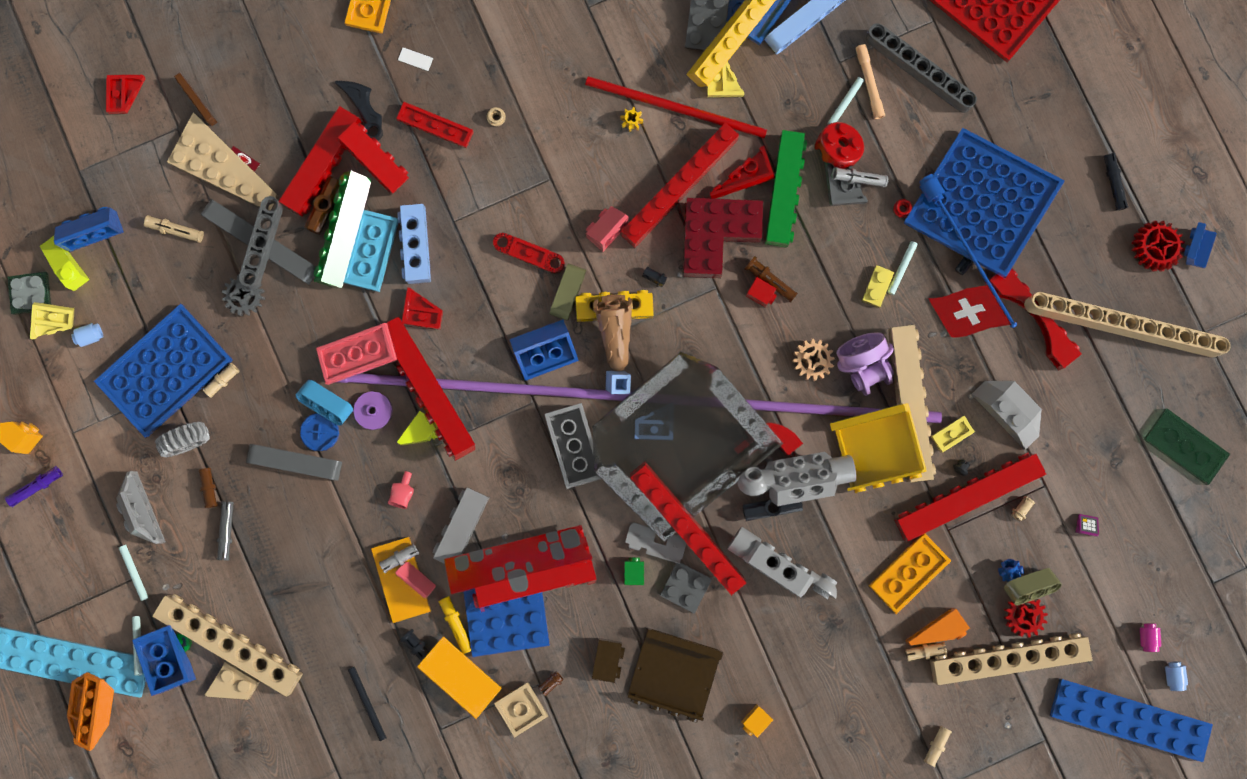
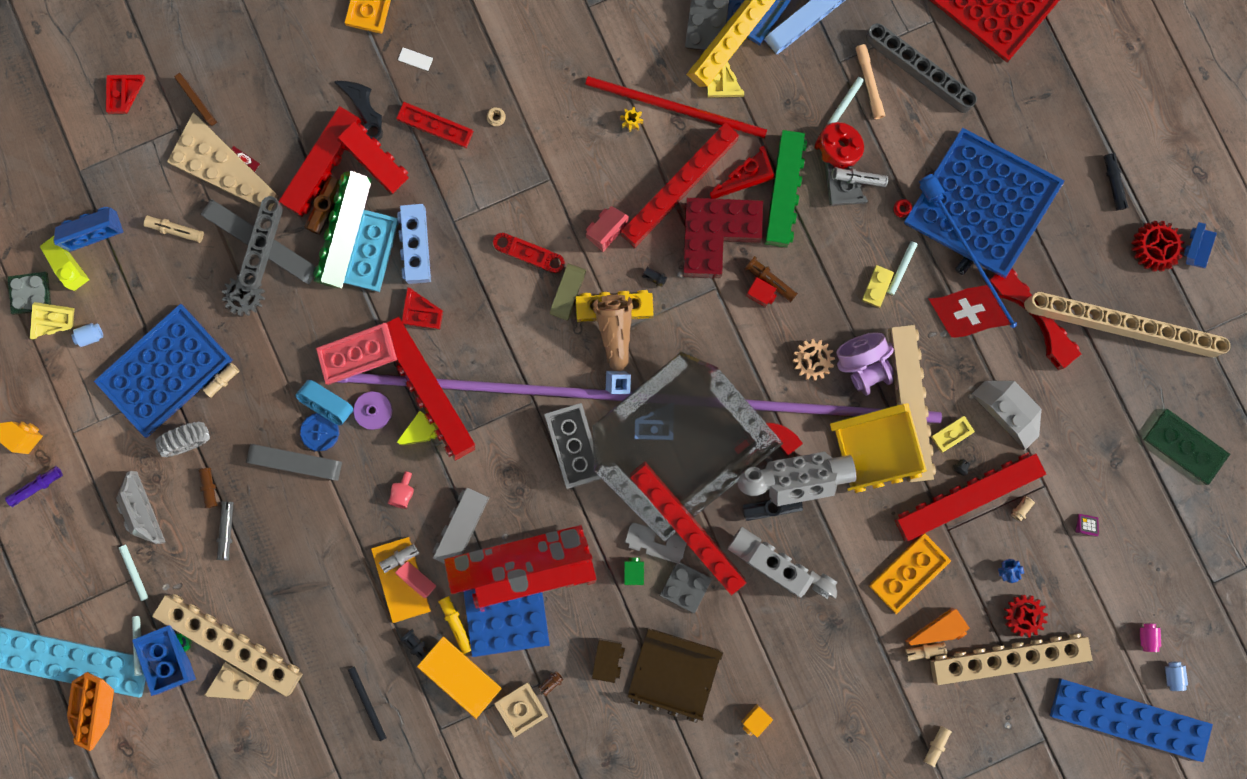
blue slope [510,320,579,381] -> none
olive beam [1004,568,1062,605] -> none

